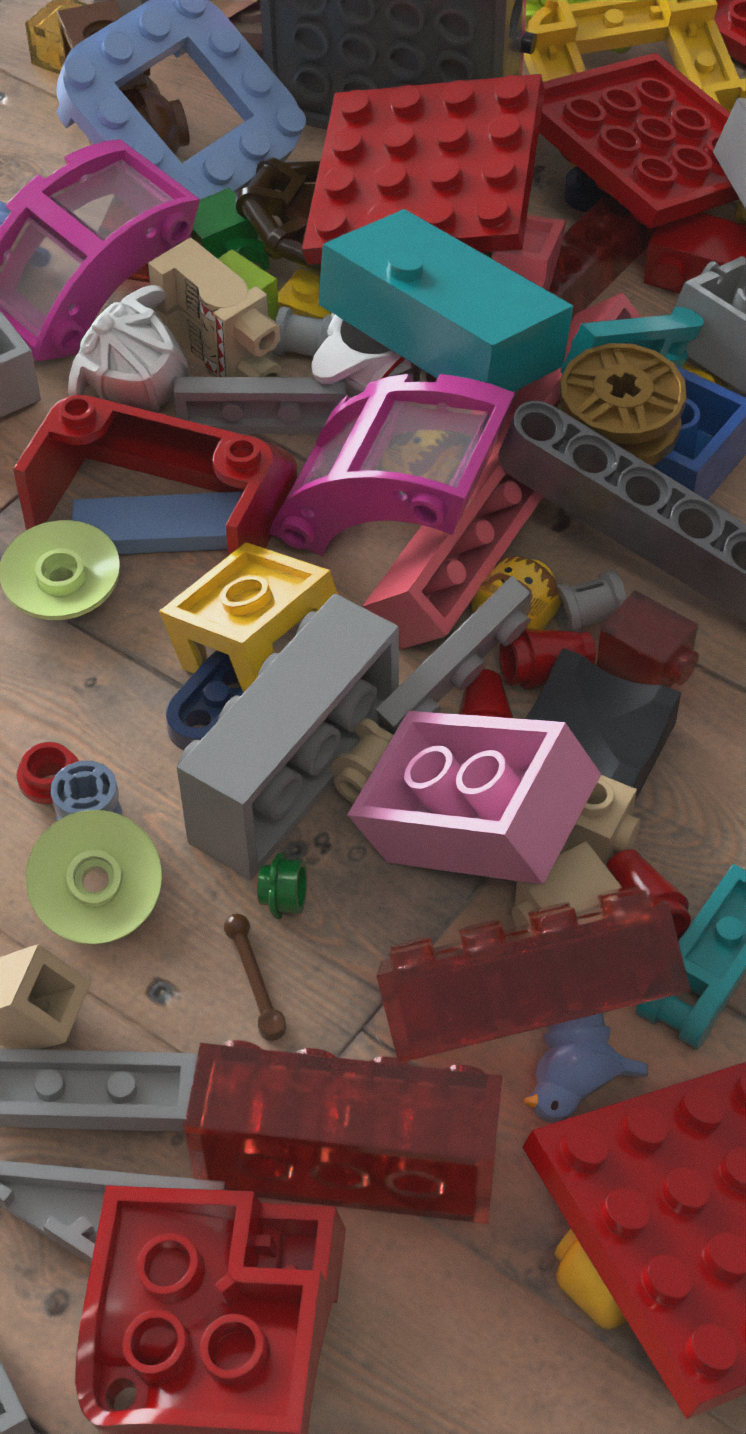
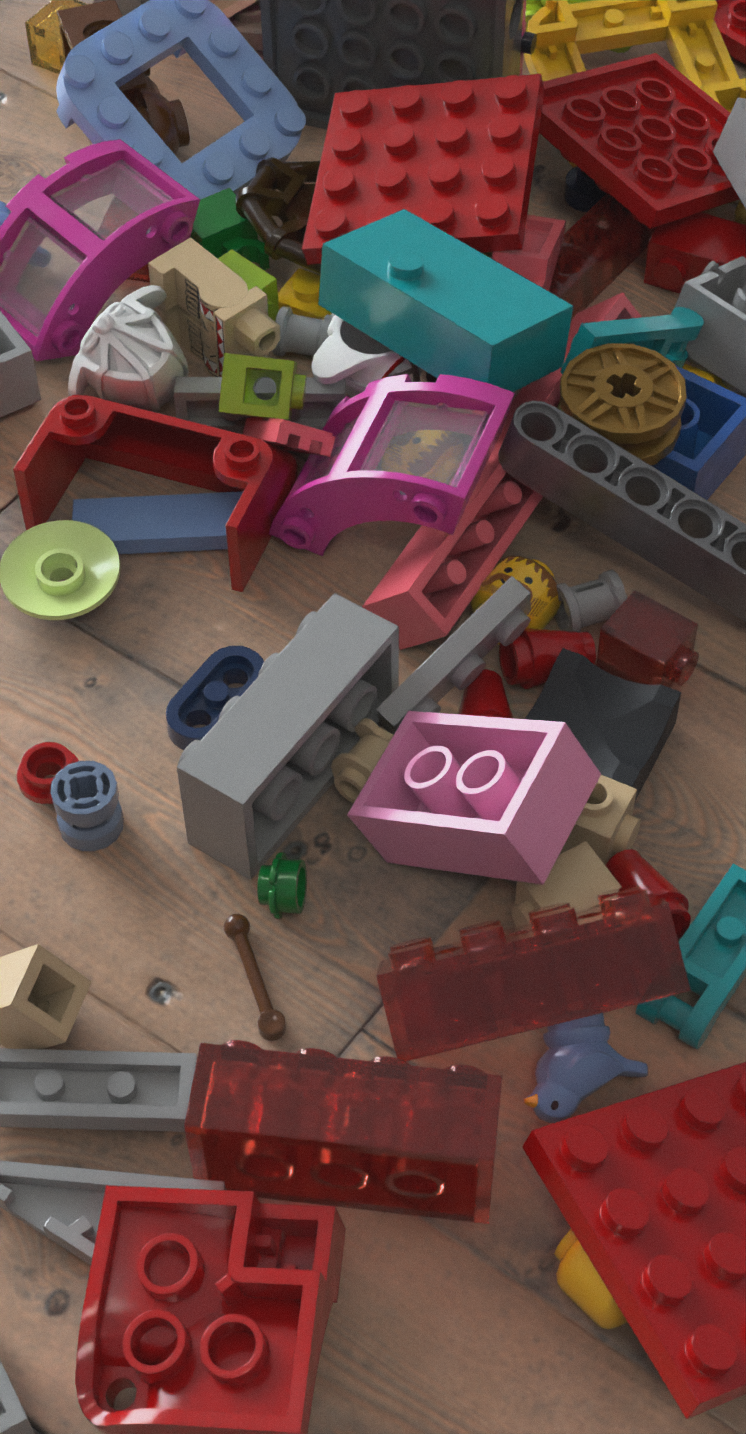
yellowish green dish [25,810,162,945] -> none
yellow panel [159,542,338,692] -> none
none -> lime brick [218,353,307,421]
none -> coral tile [243,416,336,457]

